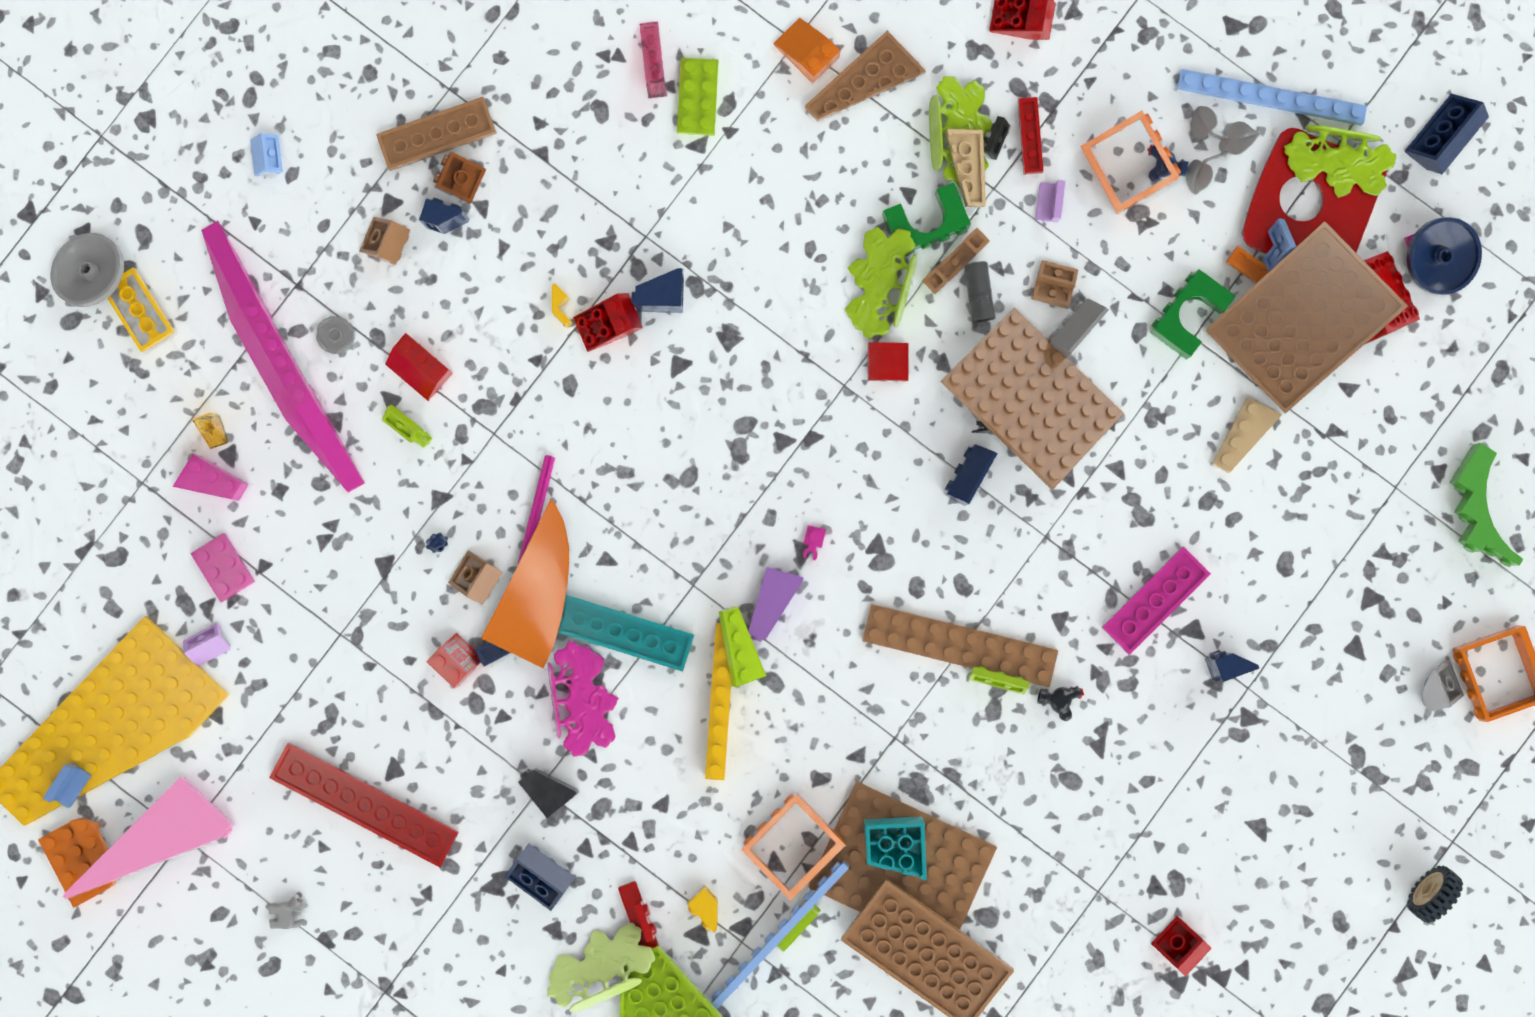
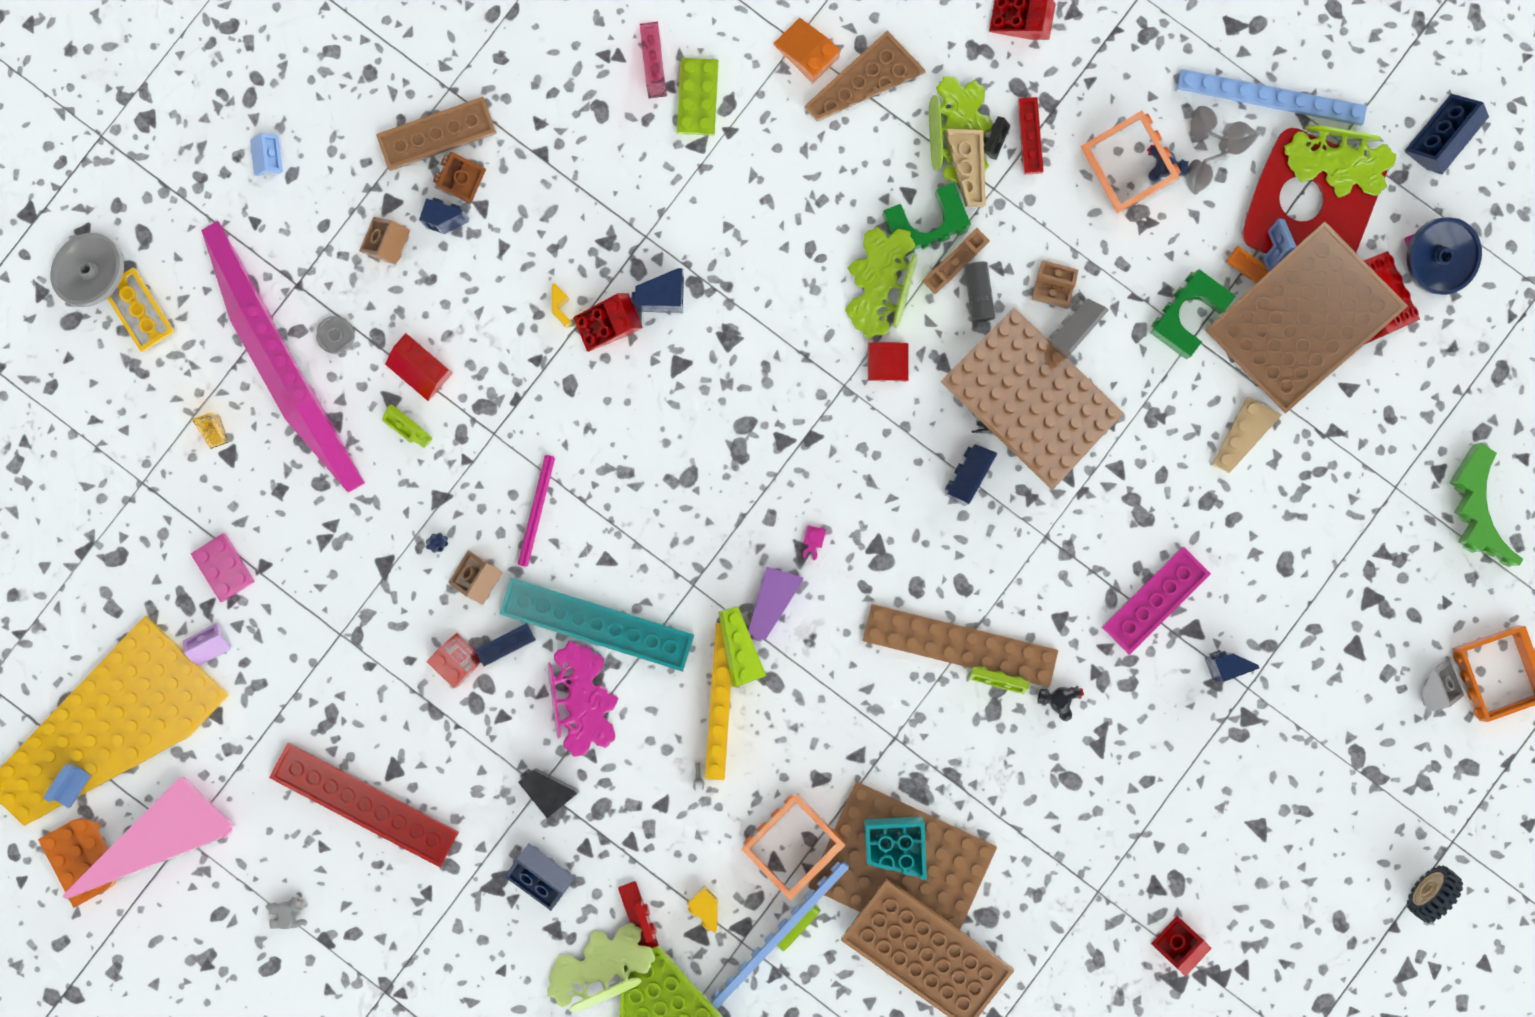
dark pink wedge [172,454,249,501] -> none
orange sticker [481,499,569,669] -> none
lavender panel [1036,180,1065,223] -> none
none -> light grey hand [693,762,705,791]

